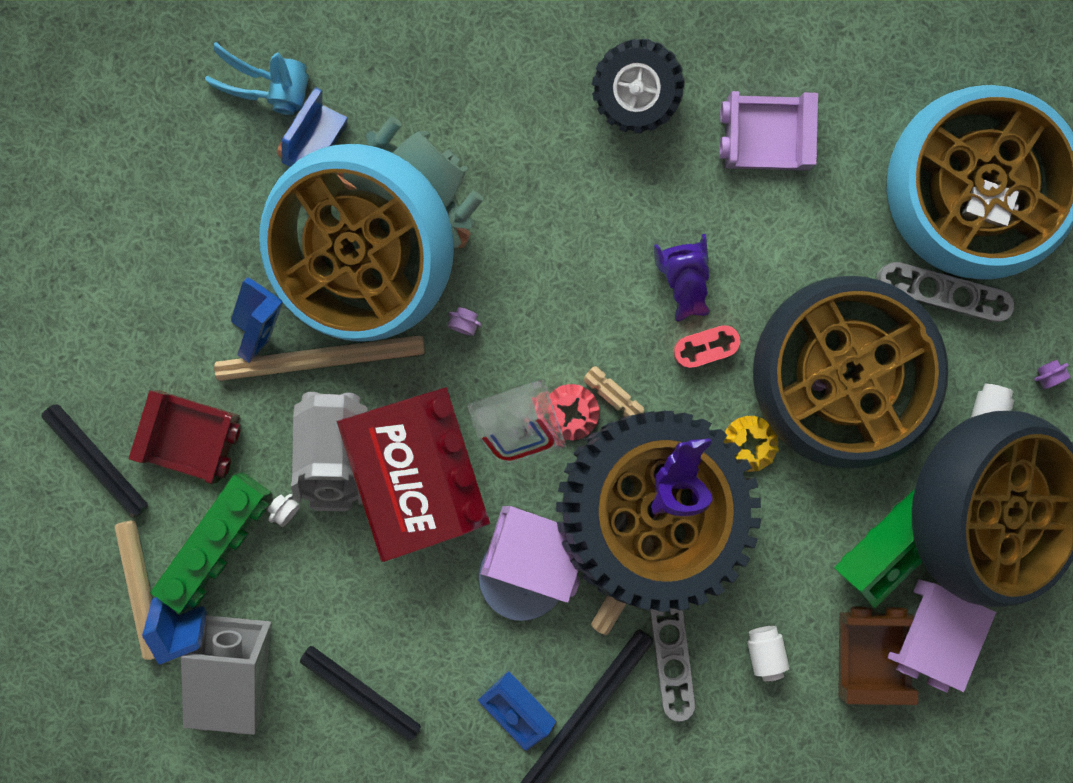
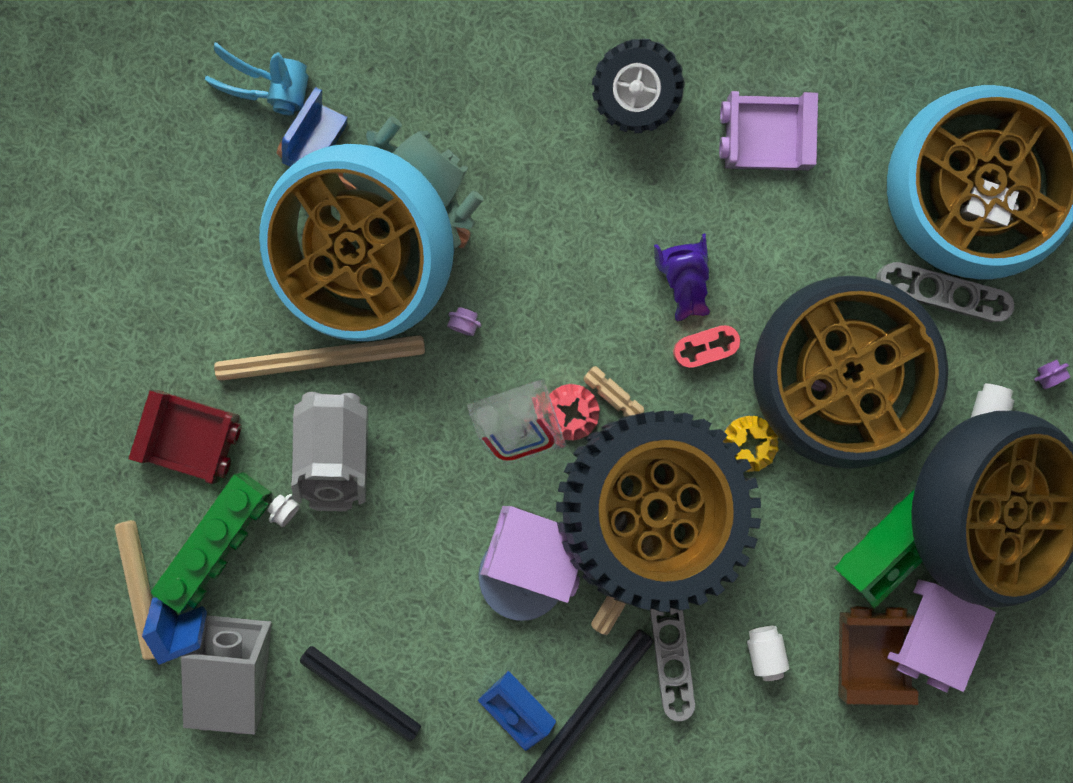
black axle [41,404,148,518] -> none
blue panel [231,278,283,363] -> none
dark red slope [336,387,490,562] -> none
dark purple hair [651,438,713,516] -> none

